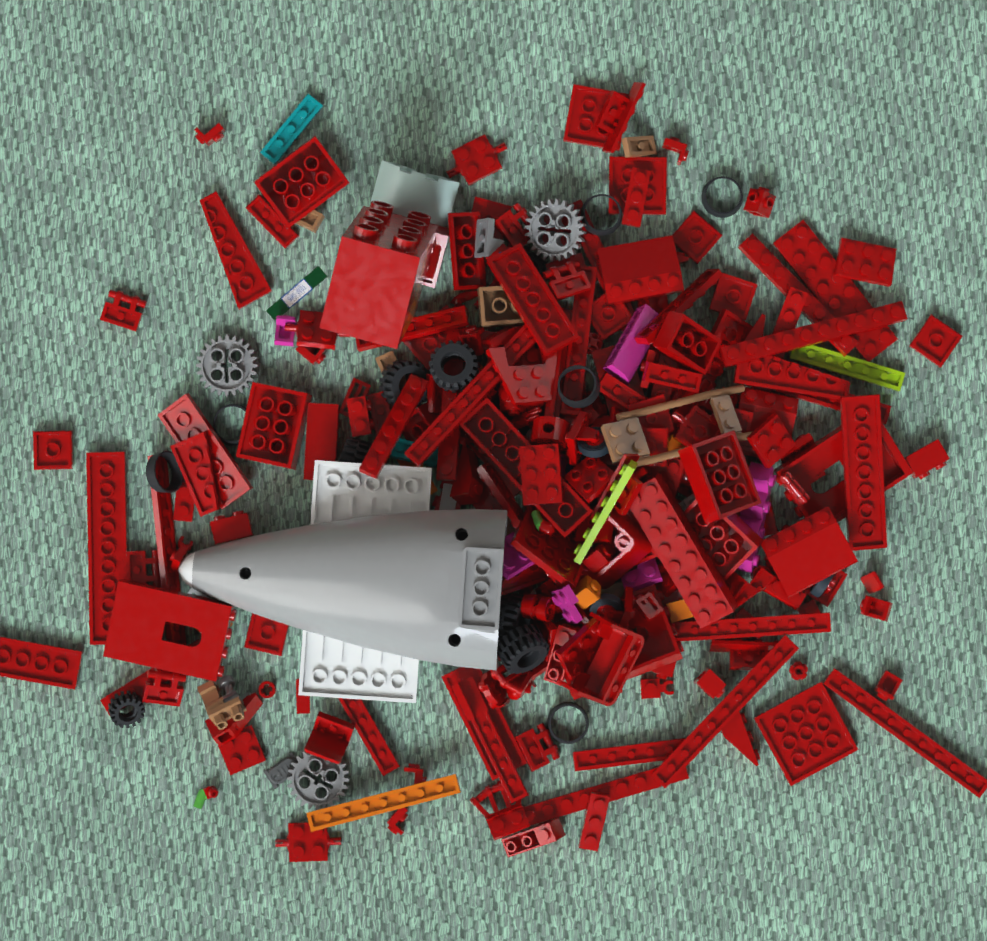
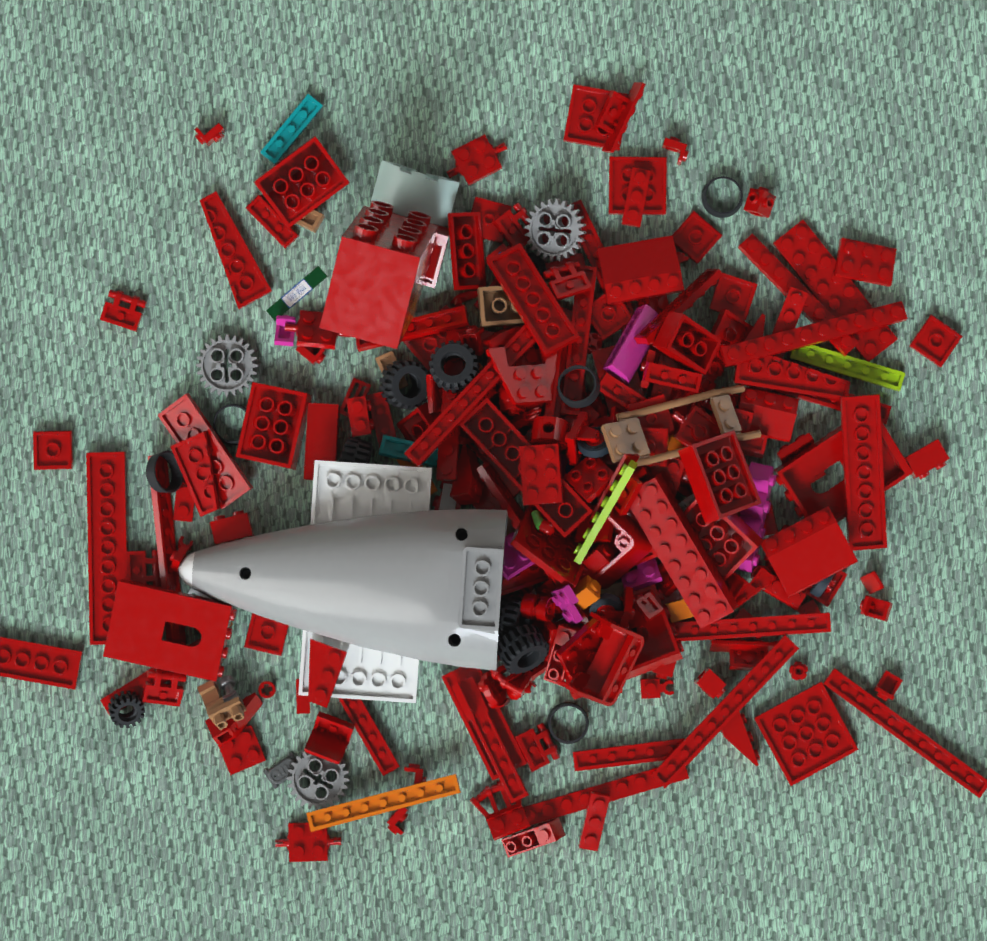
arm [193,786,218,809] -> none
red plate [359,374,429,479] -> none
light grey slope [474,218,504,258] -> none
black tyre [580,194,622,236] -> none
medium nougat plate [621,136,657,158] -> none
red plate [746,414,796,468] -> none
red axle [780,471,810,504] -> none
none -> red wing [308,639,347,708]

